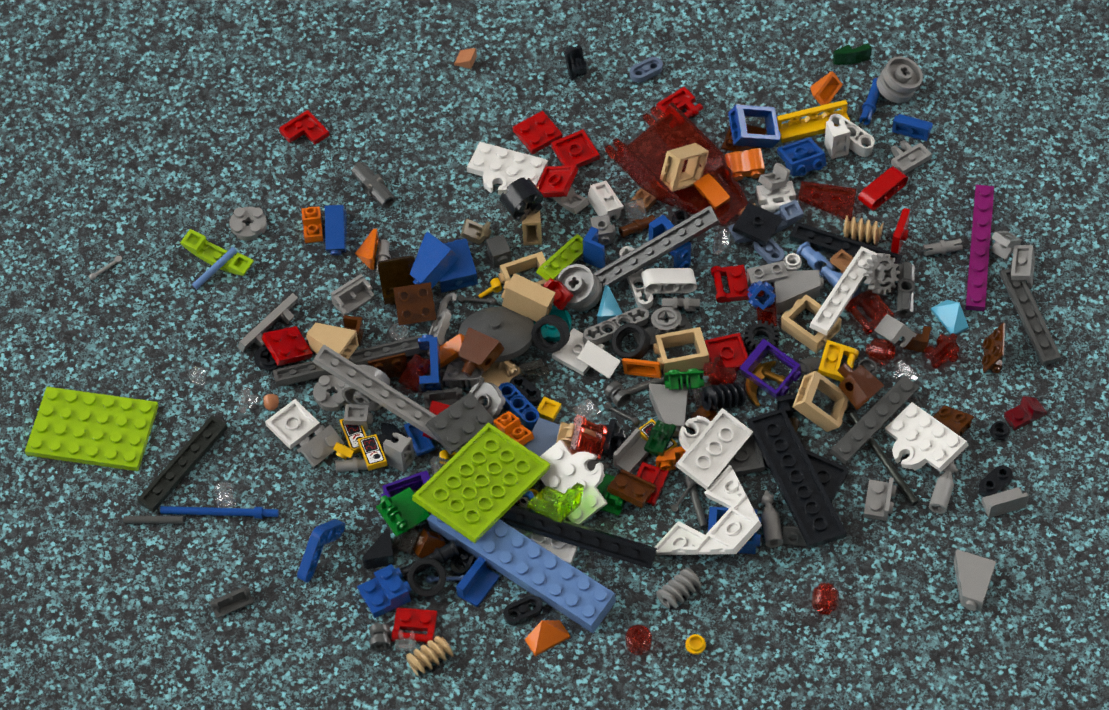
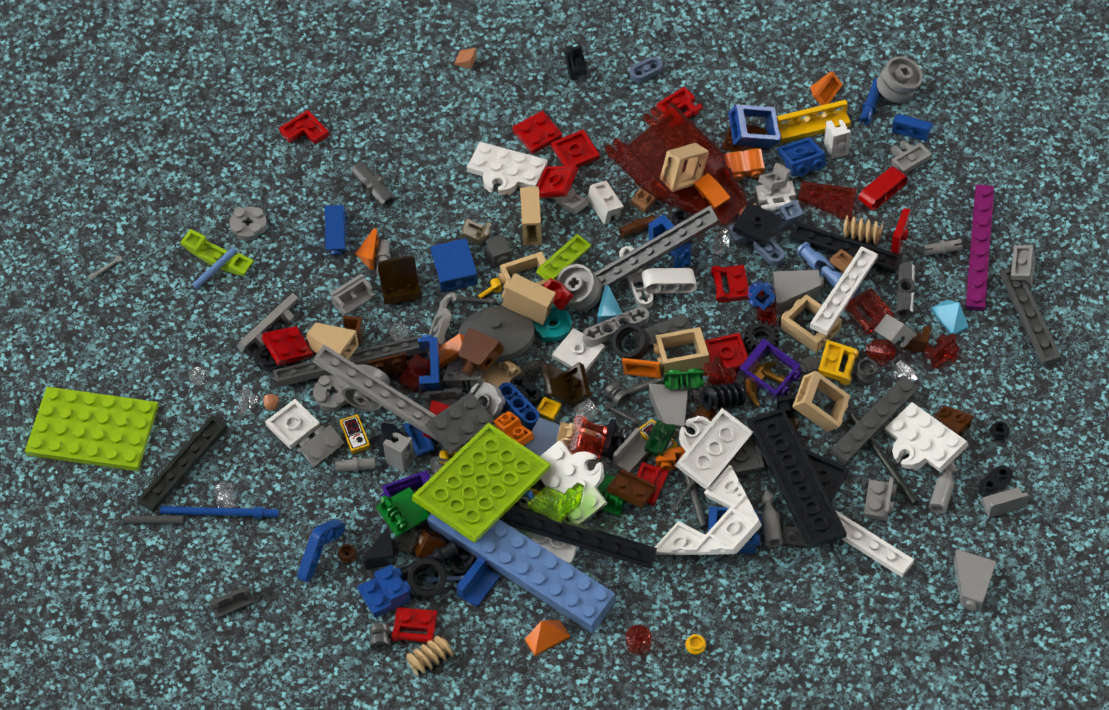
orange slope [302,206,323,243] -> none
yellow plate [333,442,355,460] -> none
light grey bracket [344,404,373,431] -> none
tile [357,434,387,471] -> none
reddish brown hinge [393,282,436,325] -> none
clear tile [395,630,417,651] -> none
blue slope [410,231,459,288] -> none
black brick [500,177,543,222] -> none
black plate [503,595,542,625] -> none
black tyre [531,315,570,353] -> none
white hinge [576,340,620,379] -> none
blue panel [583,226,605,269] -> none
light grey brick [588,215,616,246] -> none
clear tile [624,198,647,222] -> none
light grey gear [651,307,682,333] -> none
light grey piece [656,567,702,609] -> none
light grey hinge [662,297,700,312] -> none
light grey bracket [746,261,788,287] -> none
white plate [783,253,802,271] -> none
clear red head [812,583,839,615] -> none
white beam [828,114,875,157] -> none
dark green slope [833,43,872,65] -> none
reddish brown torso [837,362,884,410] -> none
light grey gear [863,253,900,294] -> none
reddish brown hinge [982,322,1005,373] -> none
light grey slope [991,231,1022,259] -> none
dark red slope [1003,396,1047,431] -> none
none -> reddish brown plate [337,544,357,563]
none -> dark brown bracket [542,362,591,407]
none -> white plate [835,510,914,577]

